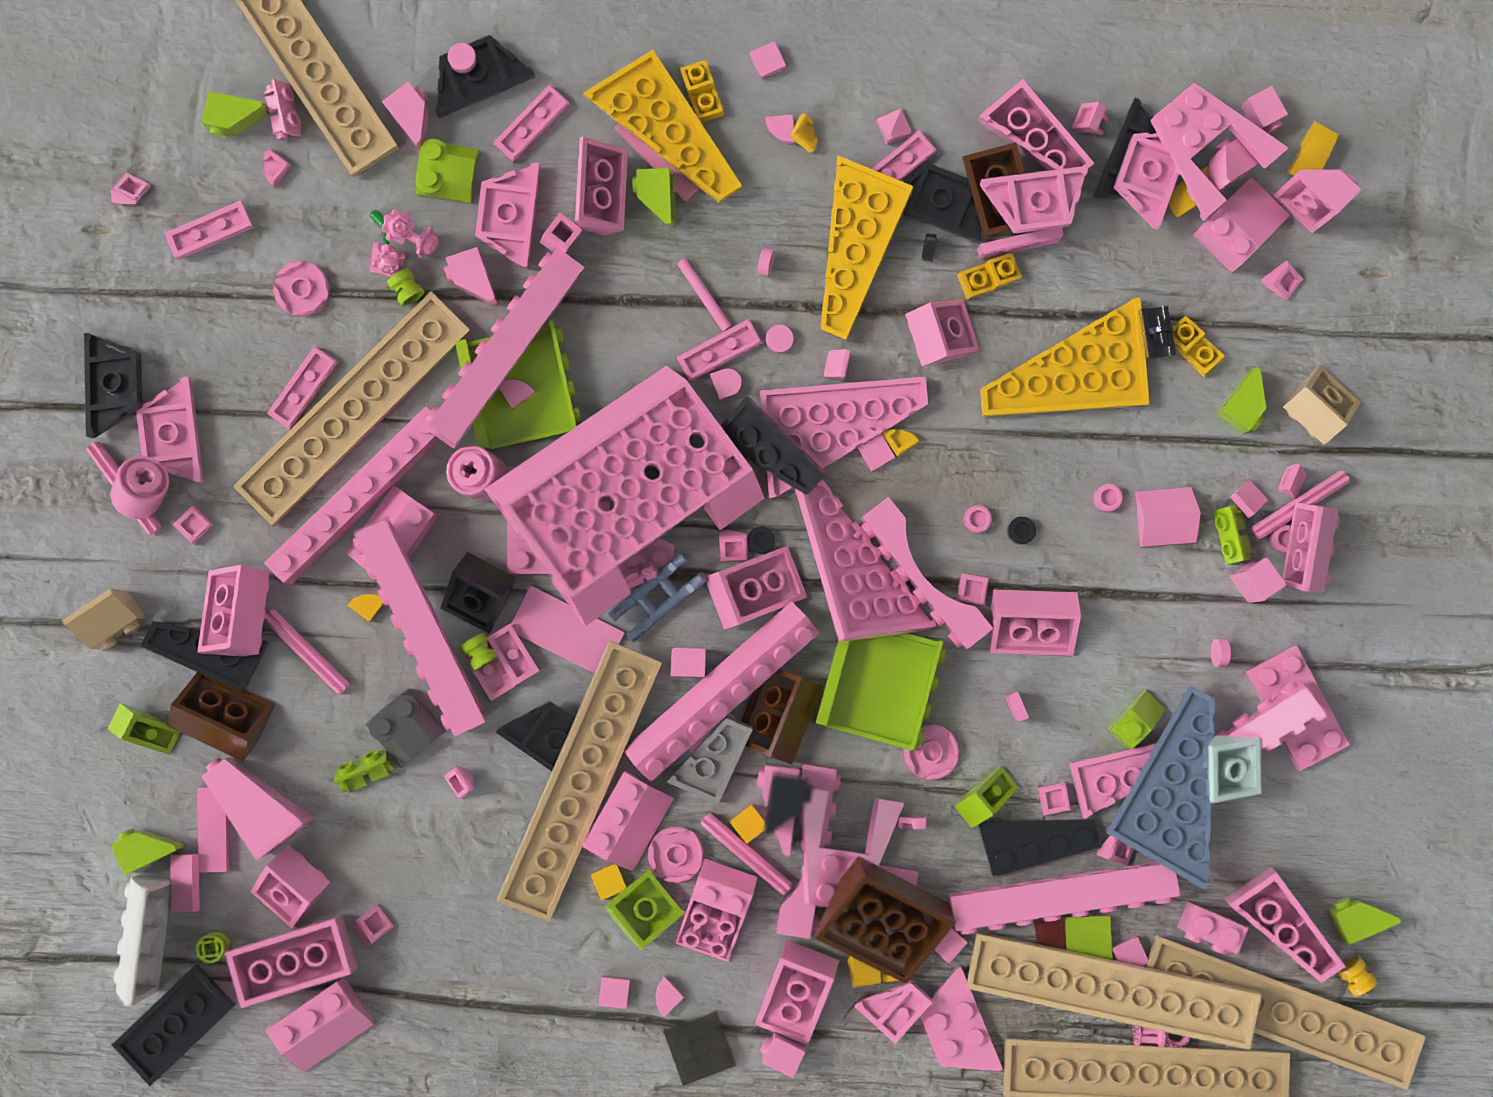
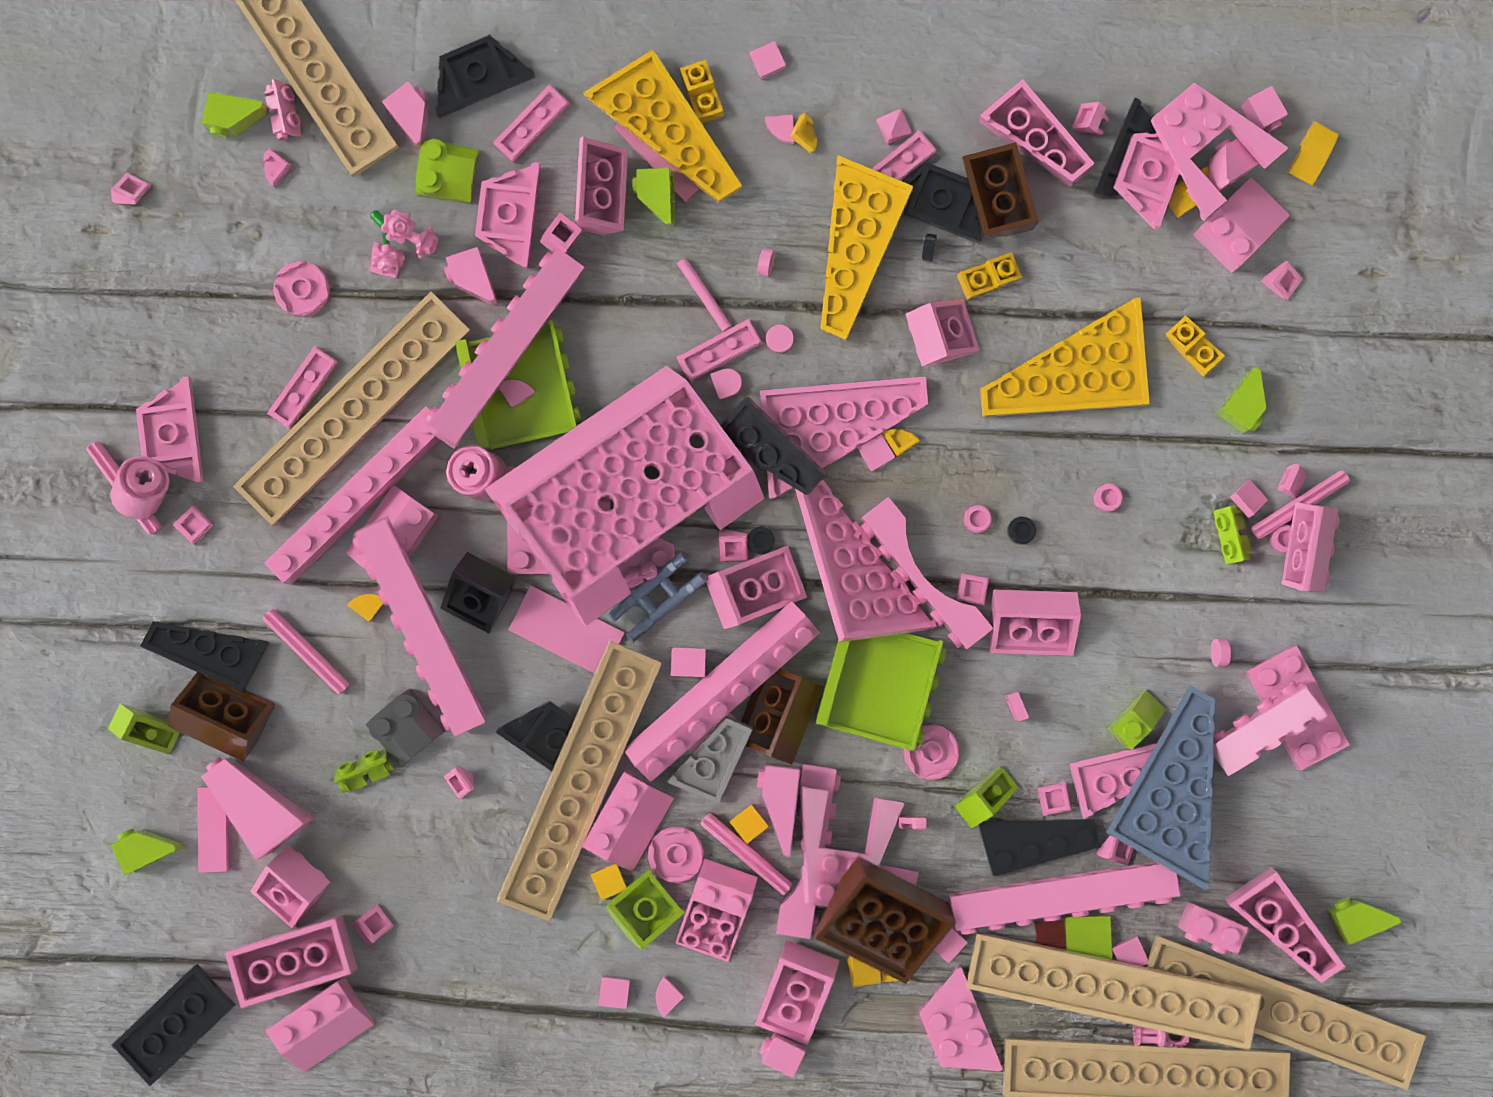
tan slope [62,589,146,651] -> none
black wing [84,333,143,439] -> none
white slope [114,875,171,1006] -> none
bright pink plate [165,200,254,260] -> none
bright pink tile [170,854,200,912] -> none
lime wheel [196,931,232,963] -> none
bright pink slope [198,565,270,656] -> none
lime wheel [387,268,425,307] -> none
bright pink tile [448,43,477,73] -> none
lime wheel [460,633,498,671] -> none
bright pink slope [462,624,539,702] -> none
clear smoke plate [664,1010,736,1086] -> none
black slope [763,771,813,834] -> none
bright pink slope [824,349,851,382] -> none
bright pink wing [854,981,933,1044] -> none
bright pink tile [977,227,1064,260] -> none
bright pink wing [980,166,1088,234] -> none
bright pink slope [1135,487,1201,547] -> none
black hips [1139,306,1176,359] -> none
light aqua slope [1209,735,1261,803] -> none
bright pink panel [1229,558,1287,603] -> none
bright pink slope [1273,170,1361,233] -> none
tan slope [1283,364,1361,445] -> none
yellow wheel [1337,956,1377,996] -> none

